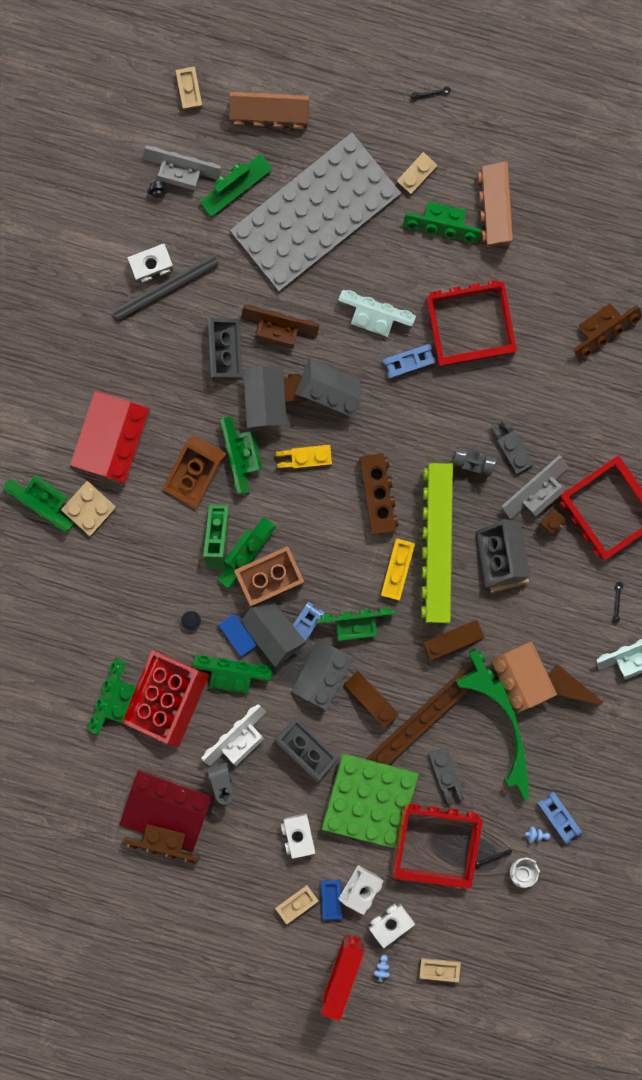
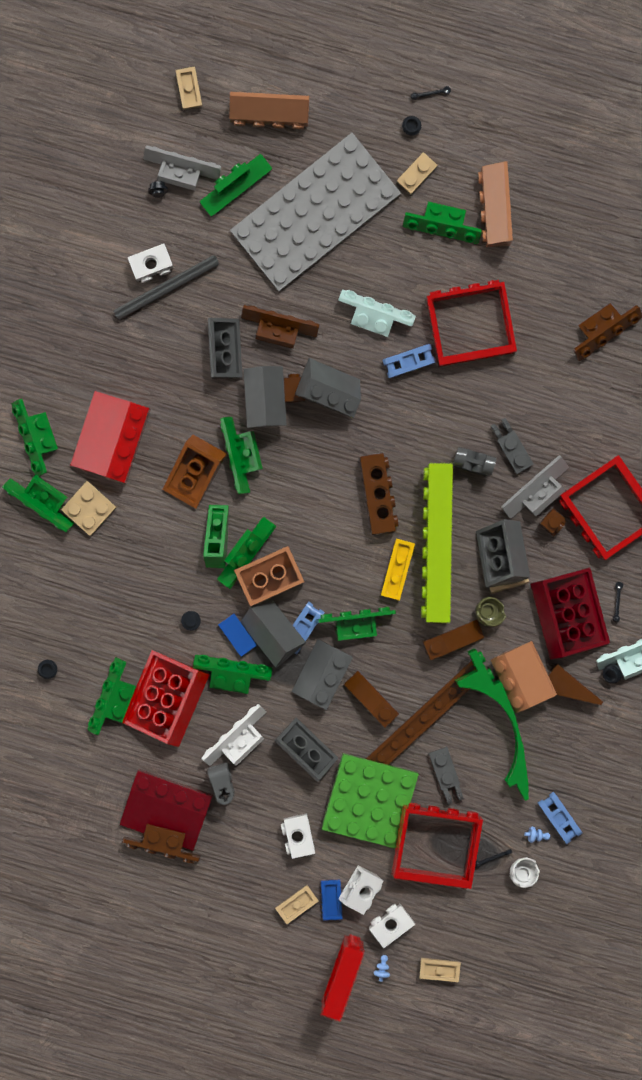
yellow hinge [276,445,332,469] -> none
none -> green bracket [12,399,58,477]
none -> black plate [38,659,58,679]
none -> black plate [402,116,422,136]
none -> olive hair [475,597,506,627]
none -> dark red slope [530,568,610,659]
none -> black plate [603,664,622,683]

